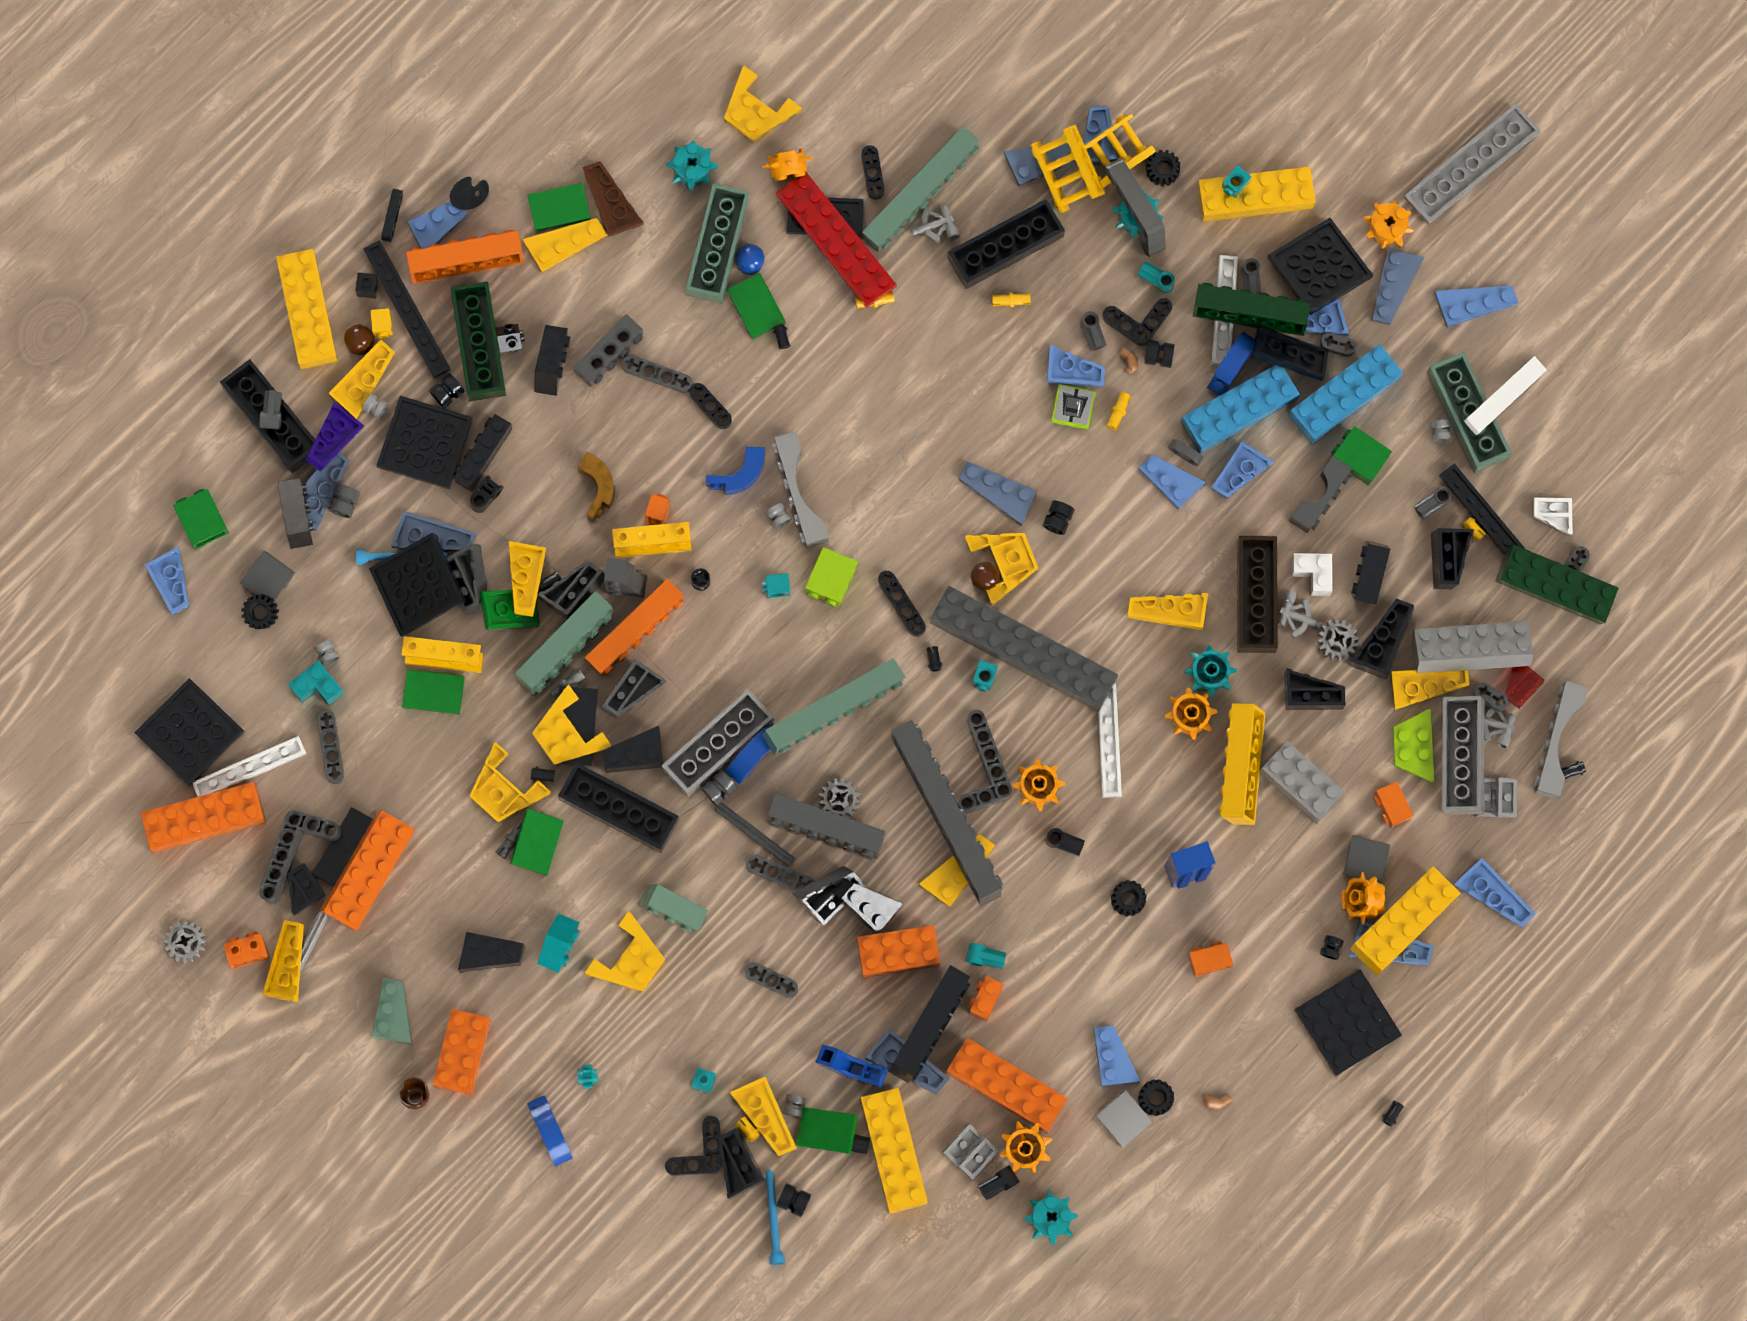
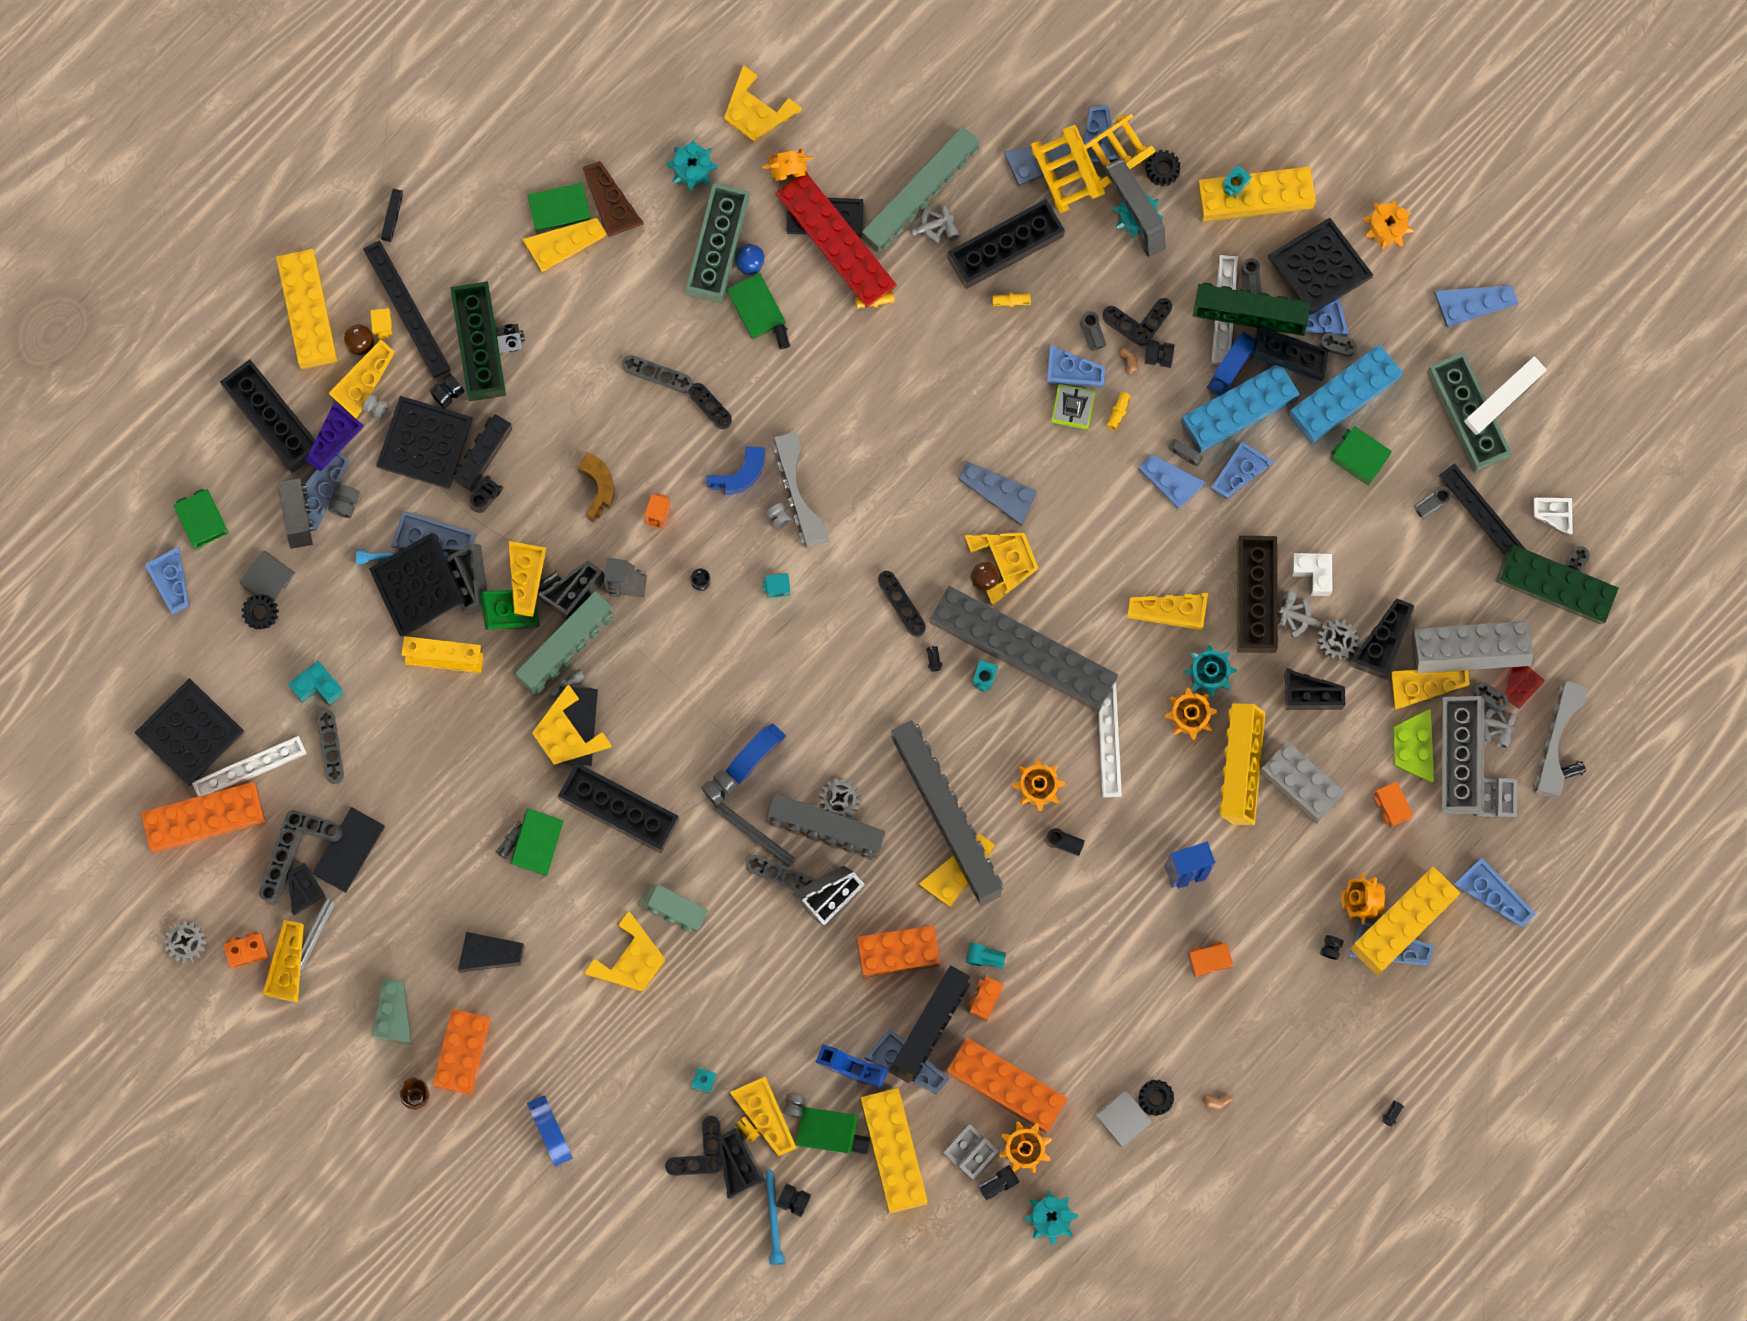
dark grey piece [260,390,282,429] -> none
light grey wheel [315,640,340,666] -> none
orange brick [320,810,415,931] -> none
black brick [355,272,378,299] -> none
green tile [402,669,465,715] -> none
orange brick [406,230,524,284] -> none
medium blue wing [408,202,468,249] -> none
black piece [449,176,489,210] -> none
yellow wing [469,742,551,823] -> none
black pin [530,766,555,782] -> none
black wedge [534,325,571,396] -> none
teal brick [537,913,580,973] -> none
dark grey brick [574,314,643,387] -> none
teal gear [577,1064,598,1089] -> none
orange brick [585,578,684,677] -> none
dark grey wedge [600,659,666,719] -> none
black wedge [603,726,663,773] -> none
yellow fence [612,522,692,558] -> none
light grey brick [662,689,774,797] -> none
dark grey beam [745,963,798,998] -> none
sand green brick [762,658,906,755] -> none
lime brick [805,547,858,607] -> none
wedge [831,878,902,933] -> none
black beam [861,145,884,200] -> none
dark grey beam [958,710,1012,814] -> none
black wheel [1042,500,1075,535] -> none
medium blue wing [1094,1026,1140,1087] -> none
black tyre [1111,880,1147,917] -> none
teal piece [1138,261,1175,293] -> none
dark grey arch [1289,456,1352,533] -> none
black plate [1295,969,1402,1076] -> none
dark grey slope [1343,835,1390,884] -> none
black wedge [1351,540,1390,604] -> none
sand blue wing [1372,249,1424,325] -> none
light grey plate [1404,104,1540,225] -> none
light grey wheel [1431,420,1452,443] -> none
black wedge [1431,528,1474,590] -> none
yellow pin [1462,517,1486,542] -> none

